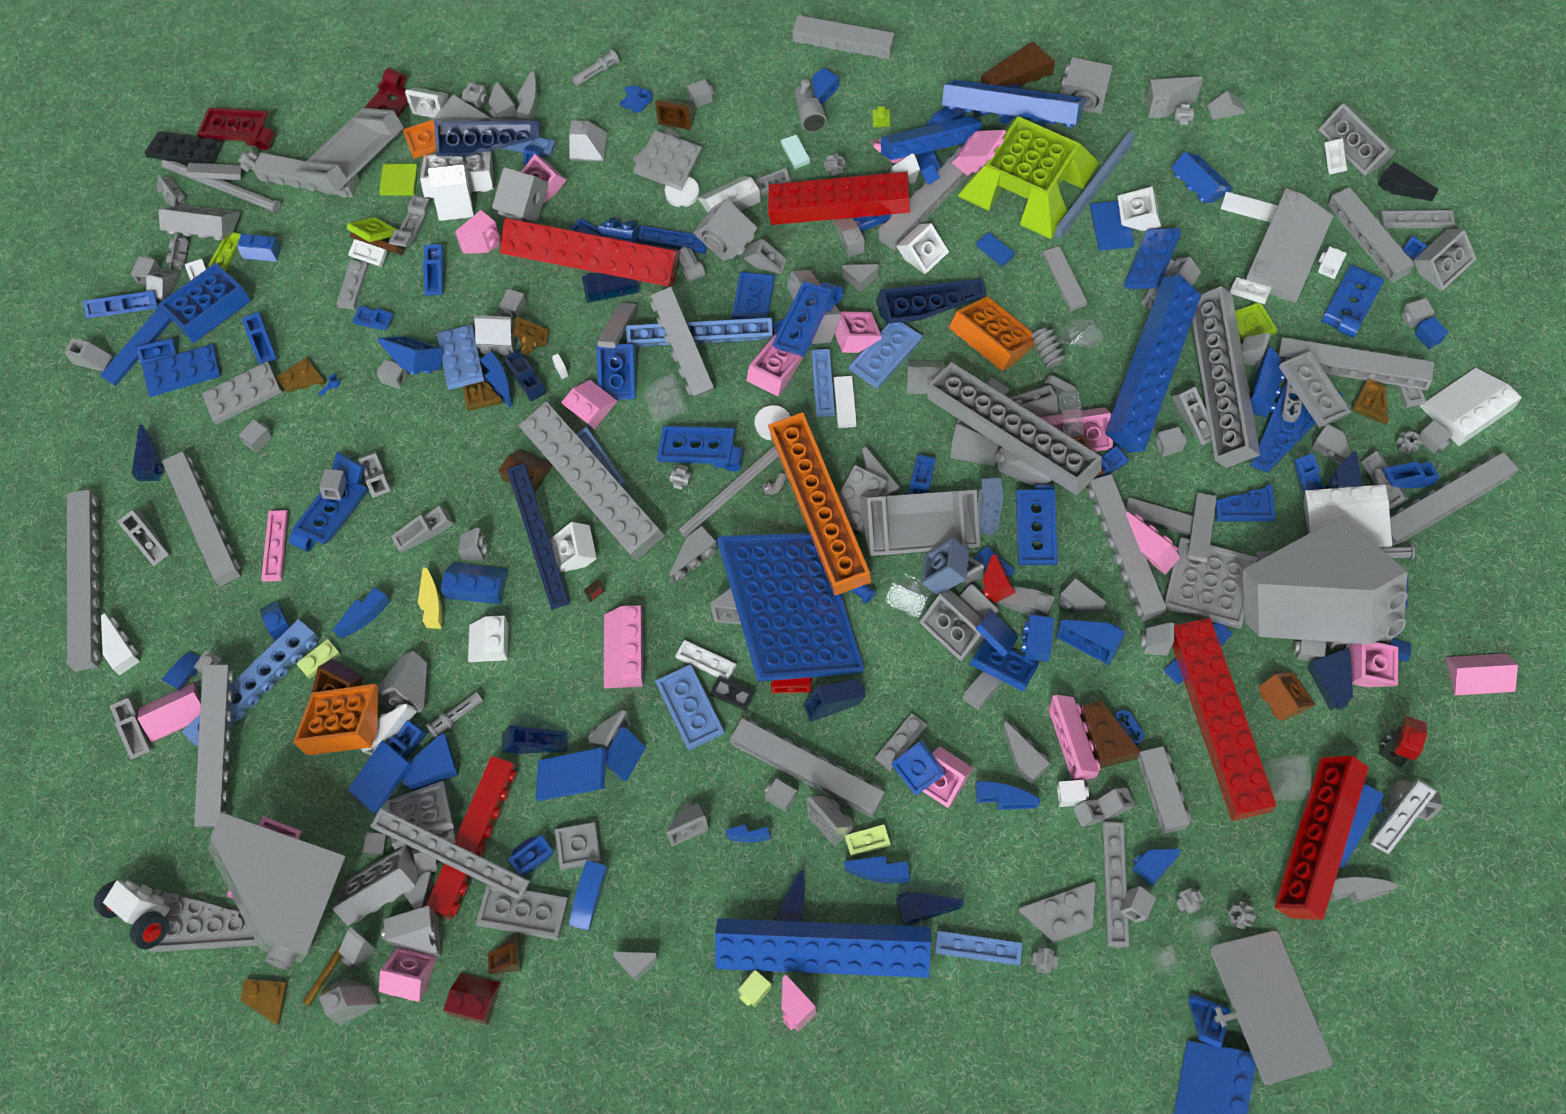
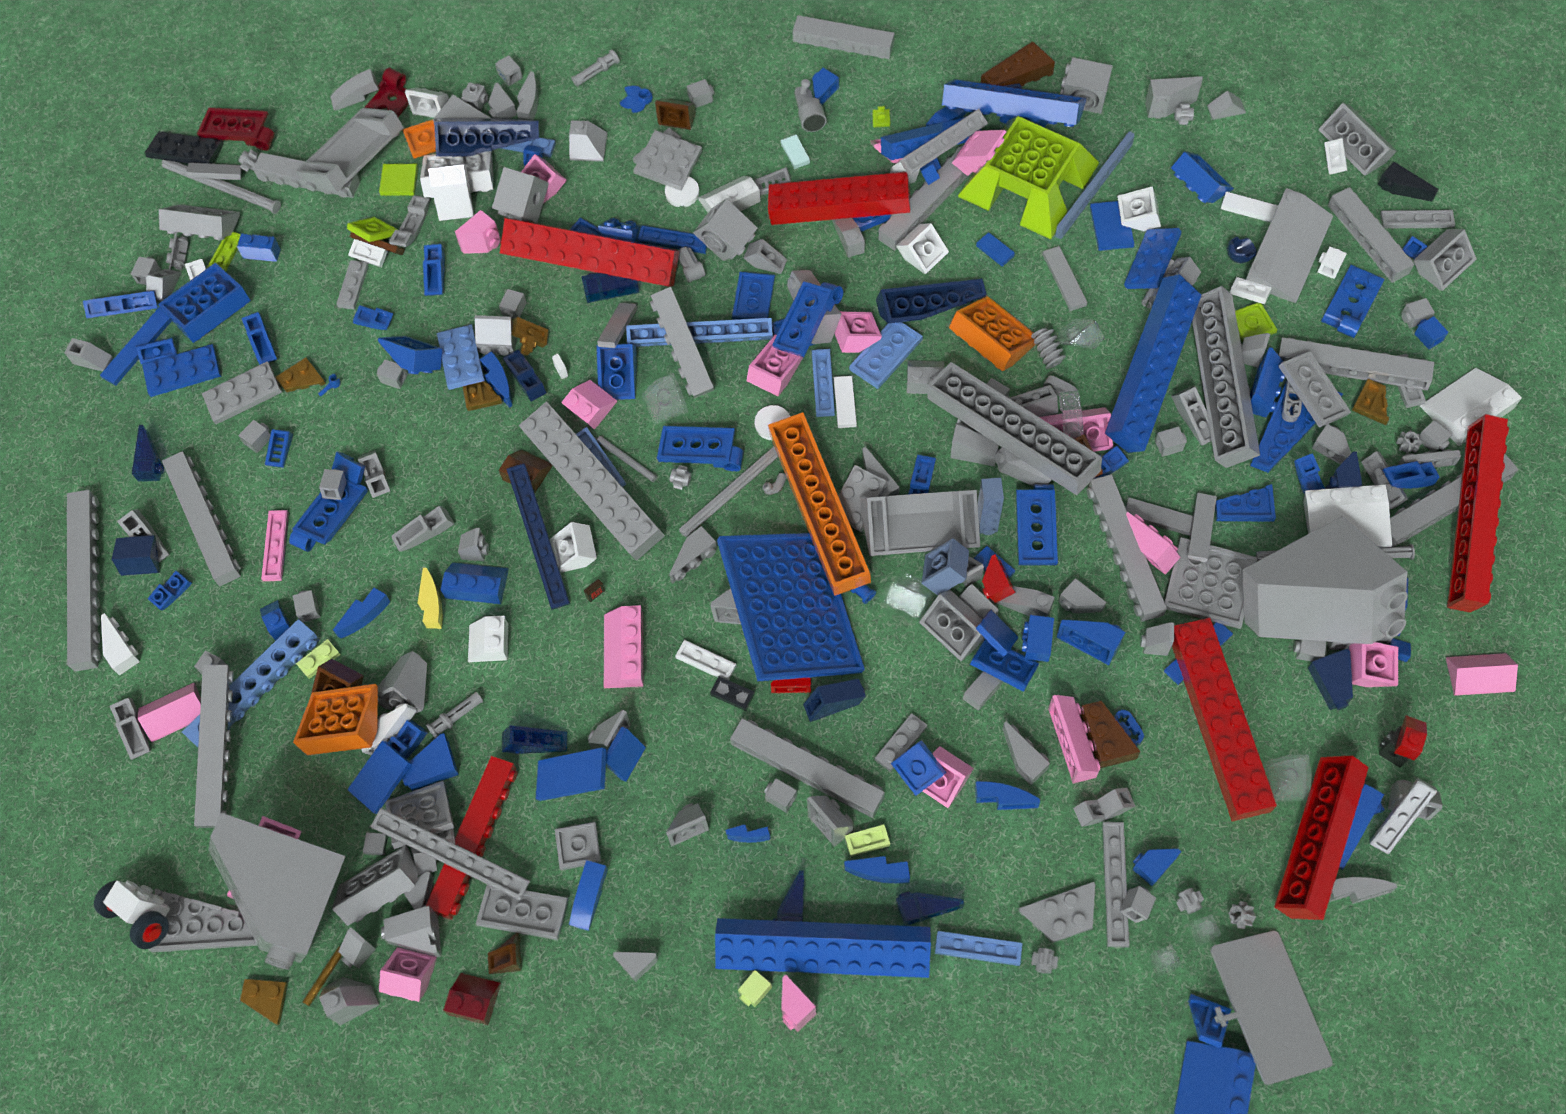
light grey hinge [156,174,185,206] -> none
blue slope [162,652,200,690] -> none
blue slope [508,835,554,877] -> none
medium blue plate [655,664,725,751] -> none
light grey gear [824,153,845,176] -> none
light grey slope [842,264,878,292] -> none
white brick [1057,780,1089,807] -> none
light grey brick [1137,747,1191,834] -> none
dark orange slope [1258,672,1316,721] -> none
none -> dark blue slope [112,535,160,576]
none -> blue slope [148,571,192,610]
none -> blue slope [265,429,293,468]
none -> light grey brick [293,590,321,623]
none -> light grey slope [330,69,379,111]
none -> light grey brick [495,55,522,86]
none -> light grey bar [596,436,657,482]
none -> light grey tile [899,109,988,175]
none -> dark blue hair [1227,237,1257,264]
none -> light grey plate [1398,449,1461,468]
none -> red brick [1447,414,1509,613]

